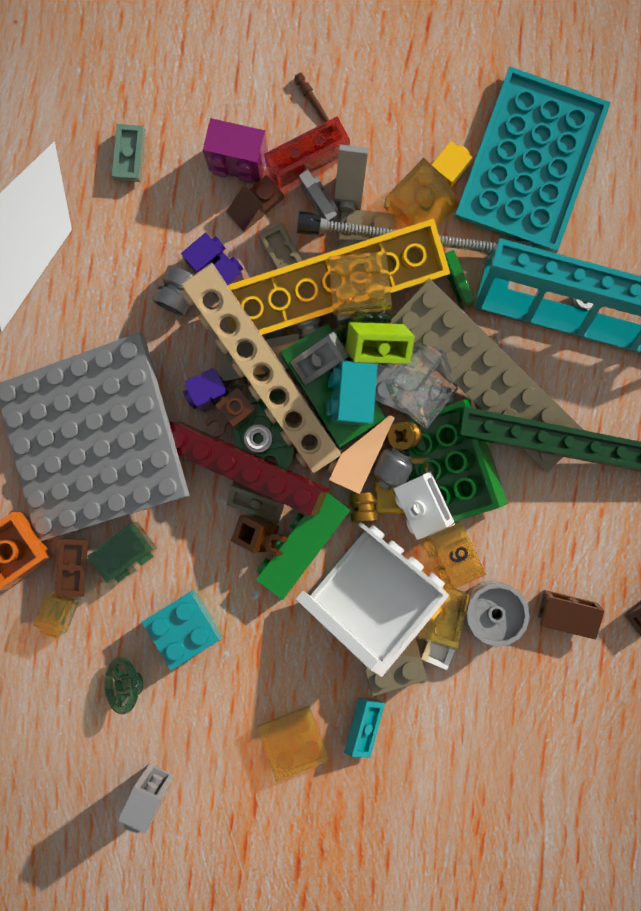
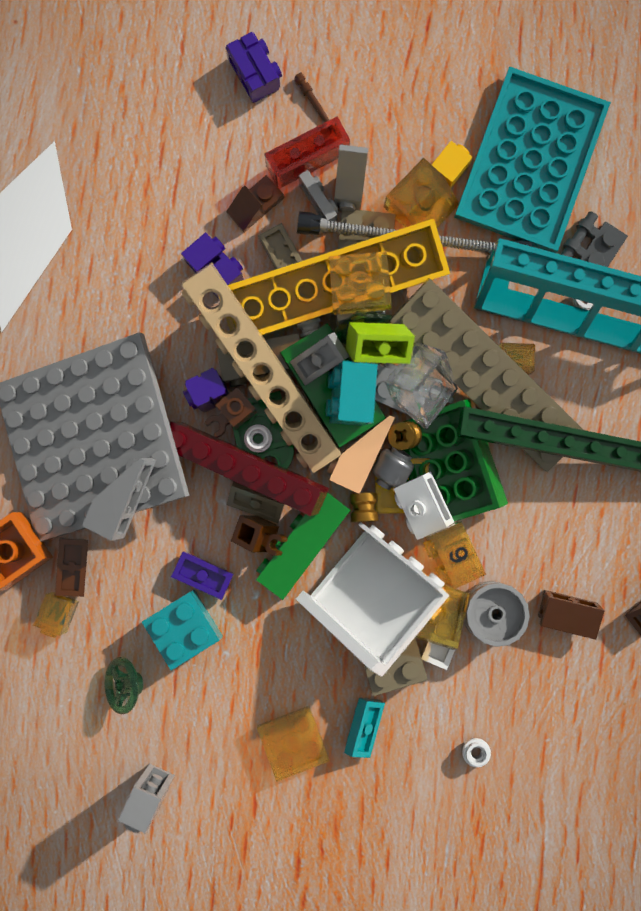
clear green brick [87,522,158,583] -> none
sand green plate [112,124,145,182] -> none
flat silver wheel [152,265,193,316] -> none
magenta brick [203,118,268,183] -> none
green tile [445,250,475,310] -> none
none -> light grey slope [82,458,156,541]
none -> dark purple plate [171,551,234,600]
none -> dark purple brick [225,32,282,103]
none -> white plate [462,738,491,768]
none -> clear yellow brick [499,343,535,375]
none -> dark grey plate [561,211,628,267]

